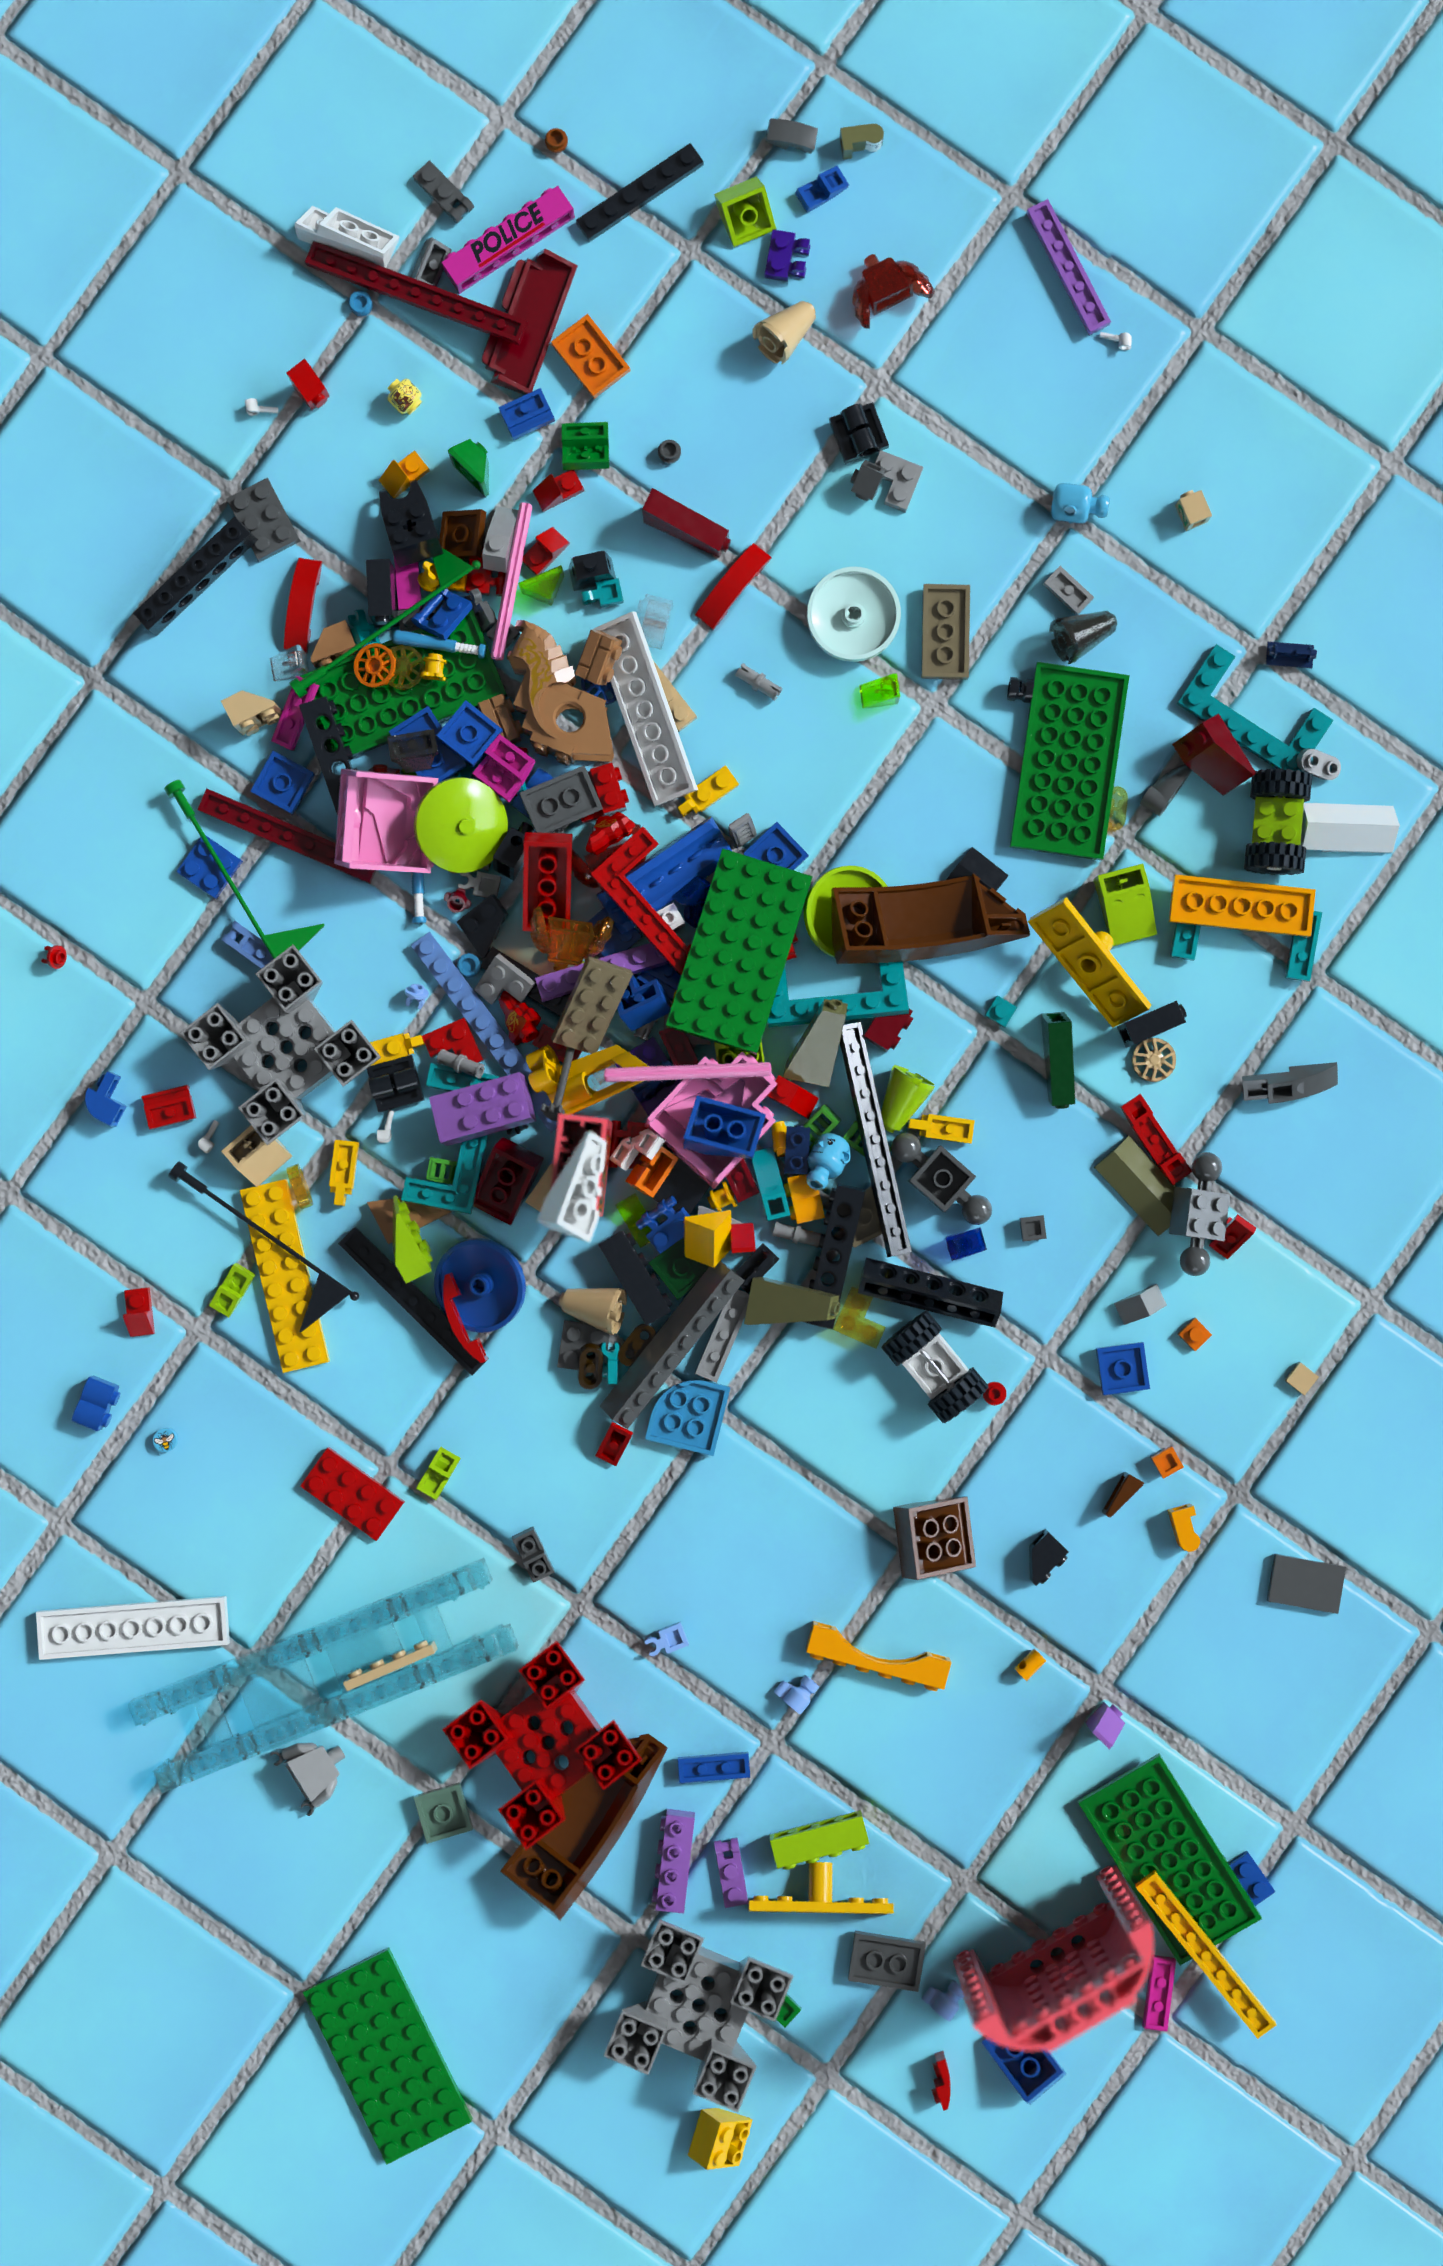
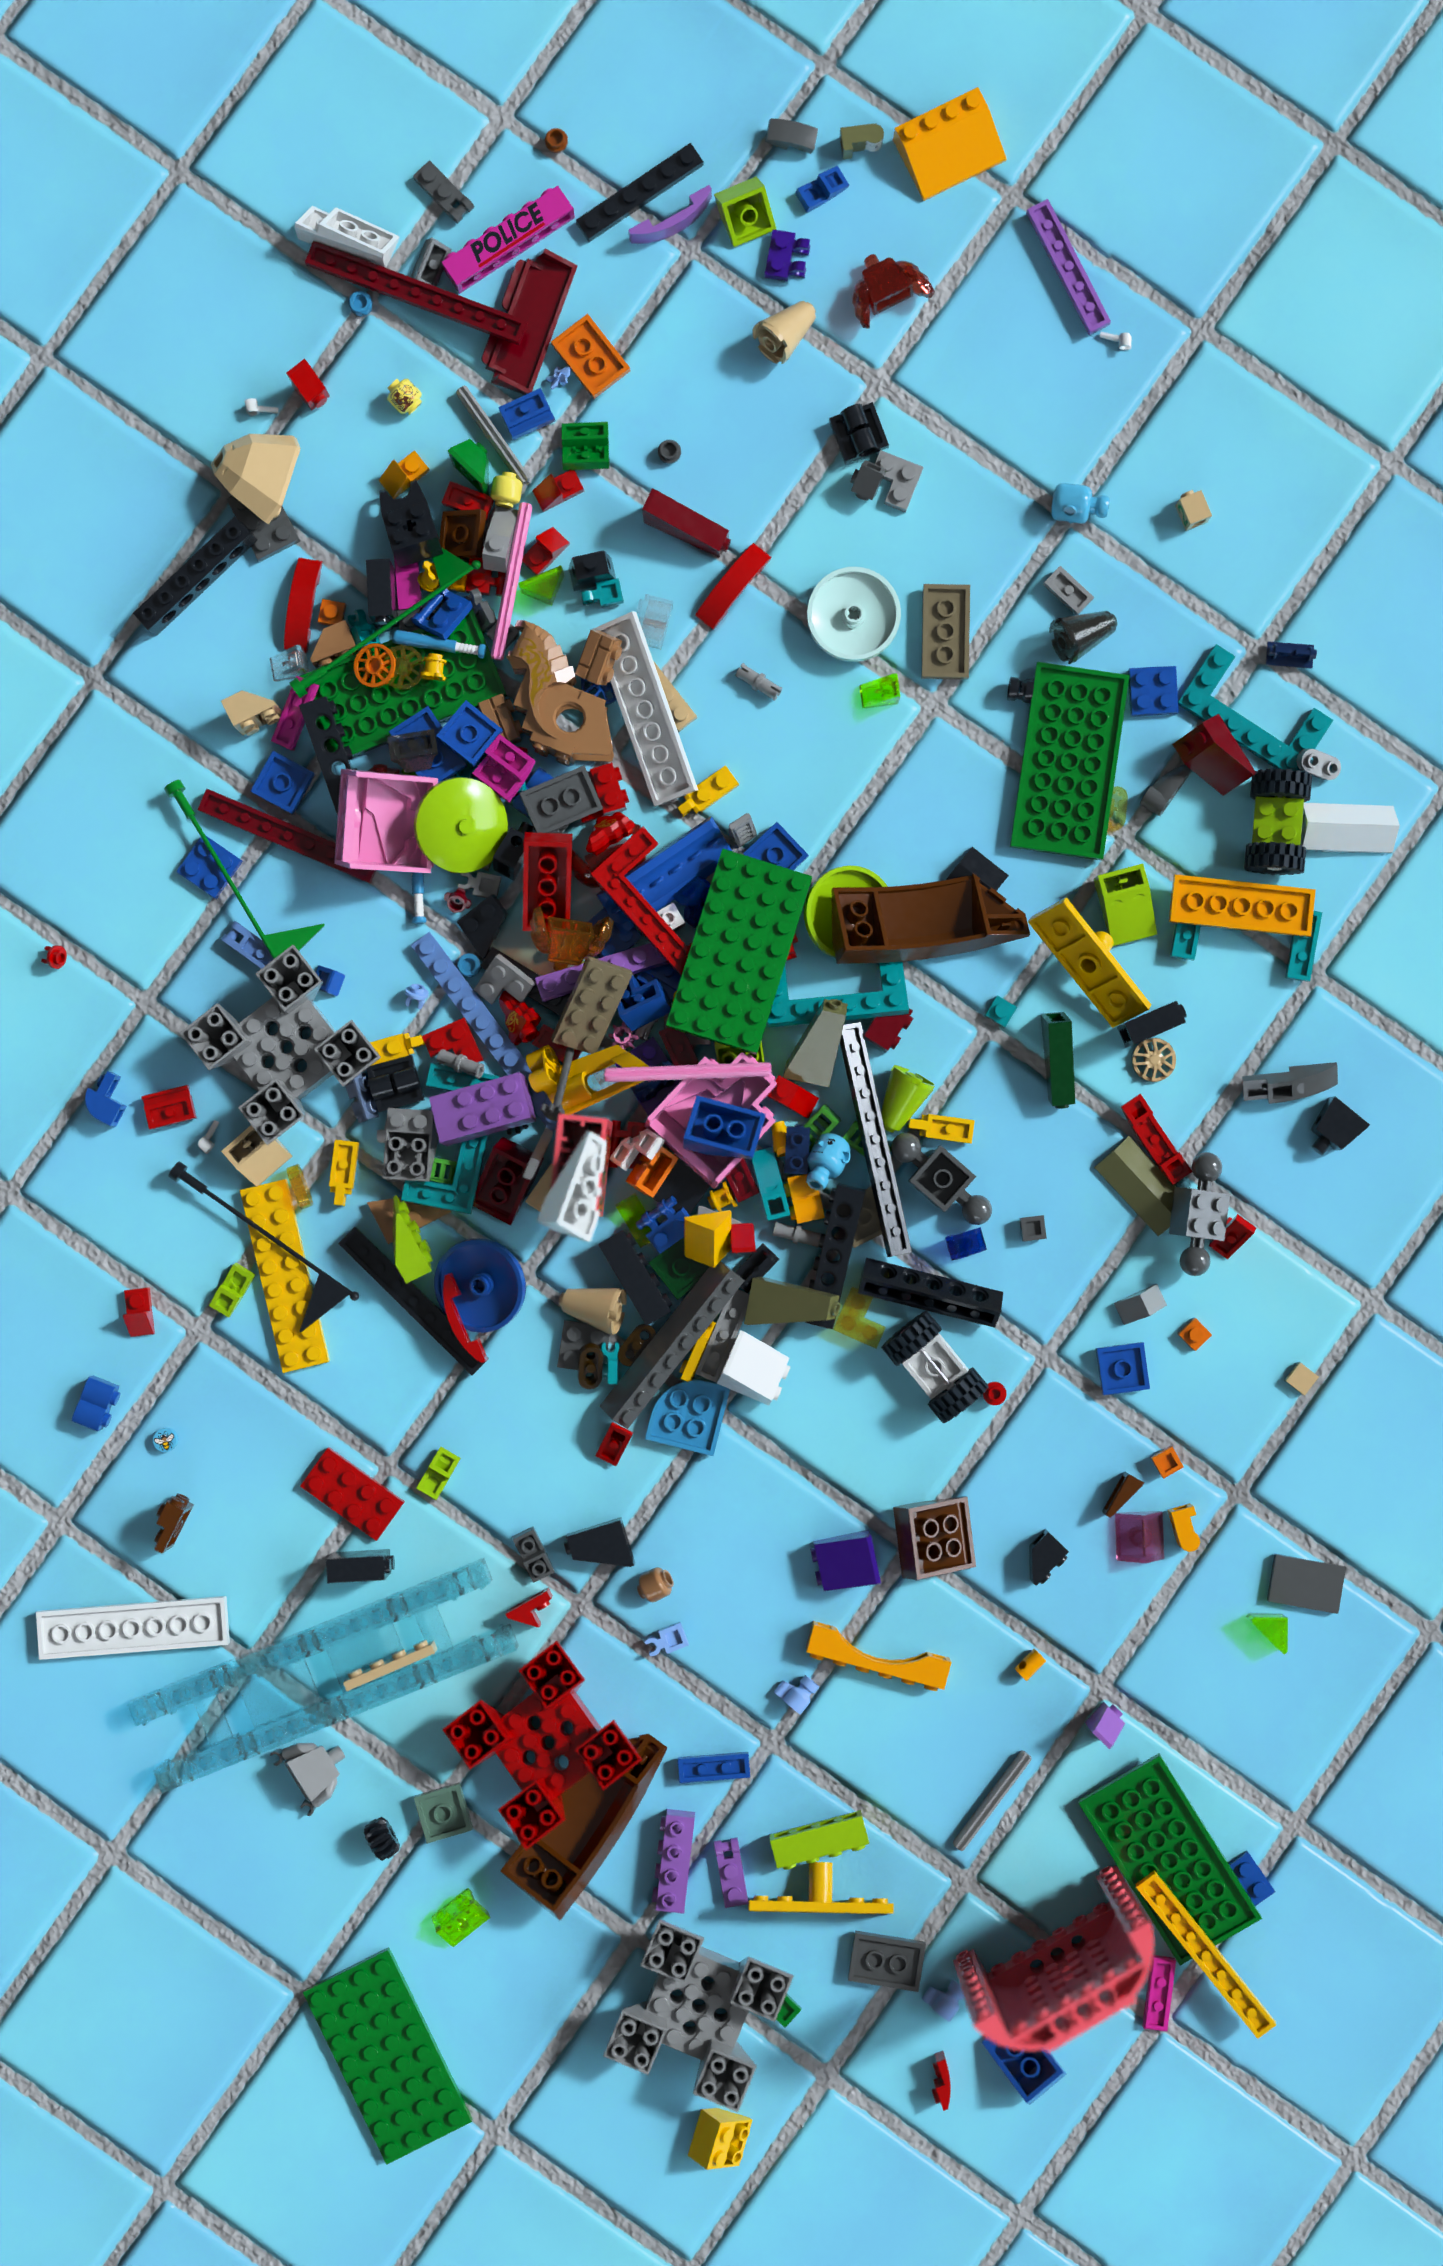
none -> reddish brown plate [154,1493,194,1554]
none -> tan brick [211,434,301,524]
none -> blue slope [316,965,345,996]
none -> orange plate [318,599,346,626]
none -> black brick [326,1549,395,1583]
none -> sand blue hinge [345,1073,379,1123]
none -> black gear [364,1817,400,1861]
none -> light grey slope [382,1108,439,1182]
none -> clear neon green bracket [432,1888,490,1947]
none -> red plate [442,481,494,522]
none -> light grey axle [456,386,530,485]
none -> light yellow head [490,471,523,508]
none -> red slope [505,1587,553,1628]
none -> white tile [523,1128,553,1180]
none -> light blue plant [546,366,572,390]
none -> black slope [564,1517,635,1567]
none -> bright pink gear [609,1021,639,1050]
none -> medium lavender slope [628,185,712,244]
none -> medium nougat head [637,1567,674,1603]
none -> yellow hinge [679,1321,716,1382]
none -> white slope [717,1330,790,1405]
none -> dark purple slope [810,1530,881,1591]
none -> light orange slope [893,87,1007,201]
none -> light grey axle [953,1750,1032,1851]
none -> clear pink slope [1115,1511,1164,1563]
none -> blue plate [1128,666,1179,716]
none -> clear neon green slope [1246,1613,1288,1655]
none -> black torso [1311,1096,1370,1155]

